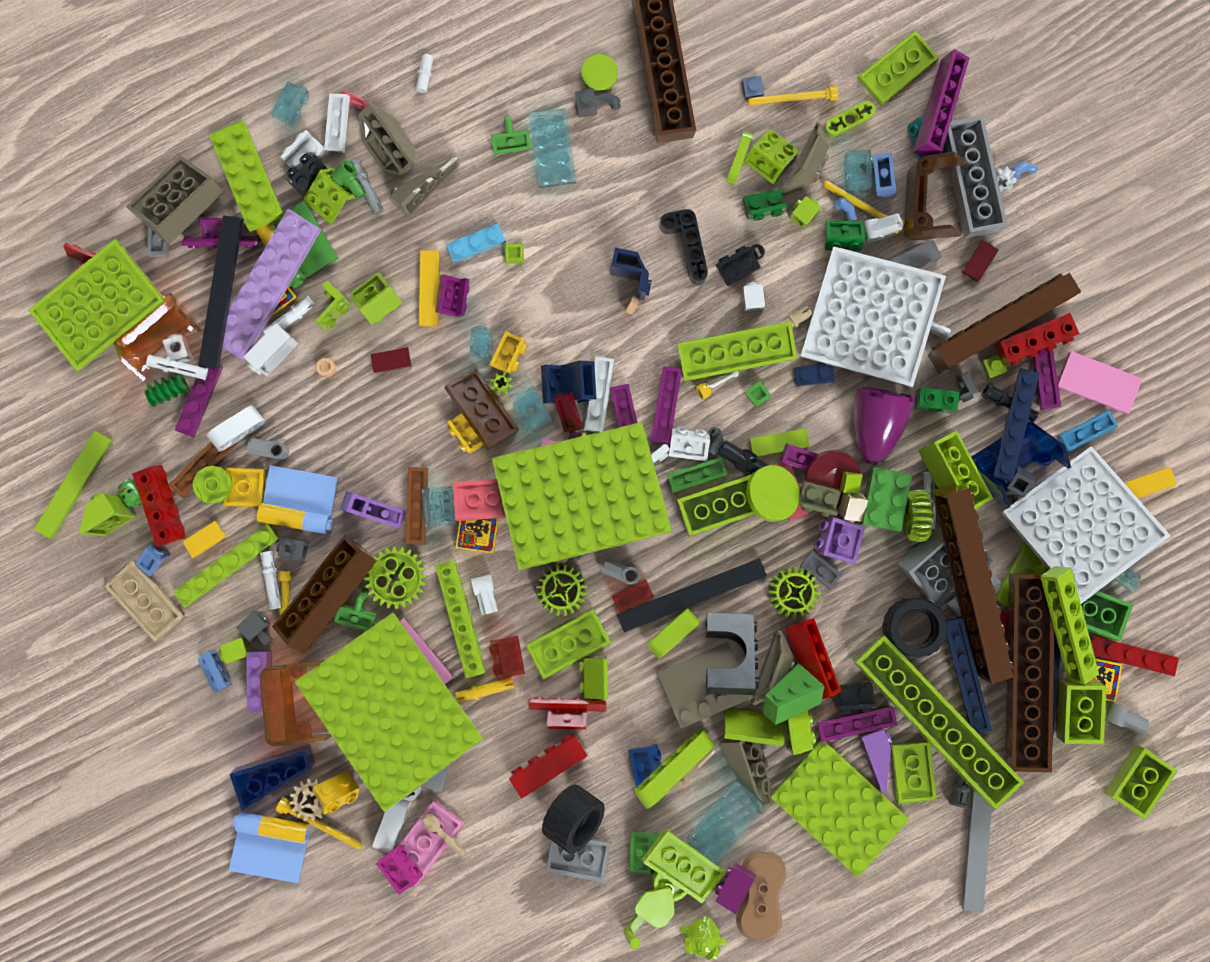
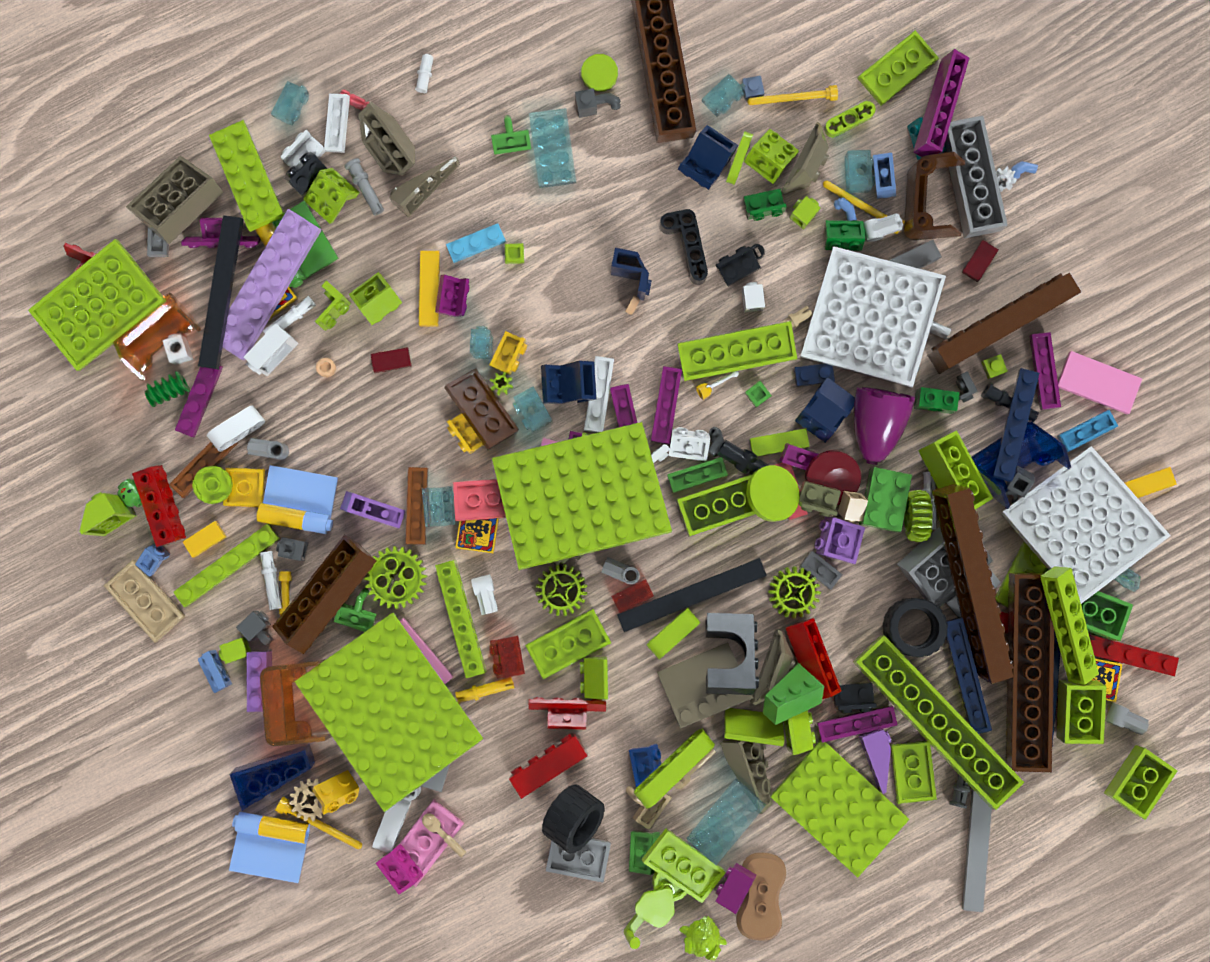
lime tile [34,430,113,539] -> none
white pin [146,354,208,380] -> none
bright green pin [332,160,367,200] -> none
dark red tile [553,392,583,432] -> none
lime slope [840,471,863,493] -> none
red brick [994,313,1080,366] -> none
none -> tan plate [626,786,672,829]
none -> dark blue piece [678,125,739,190]
none -> clear light blue bracket [702,74,746,117]
none -> dark blue piece [795,377,855,443]

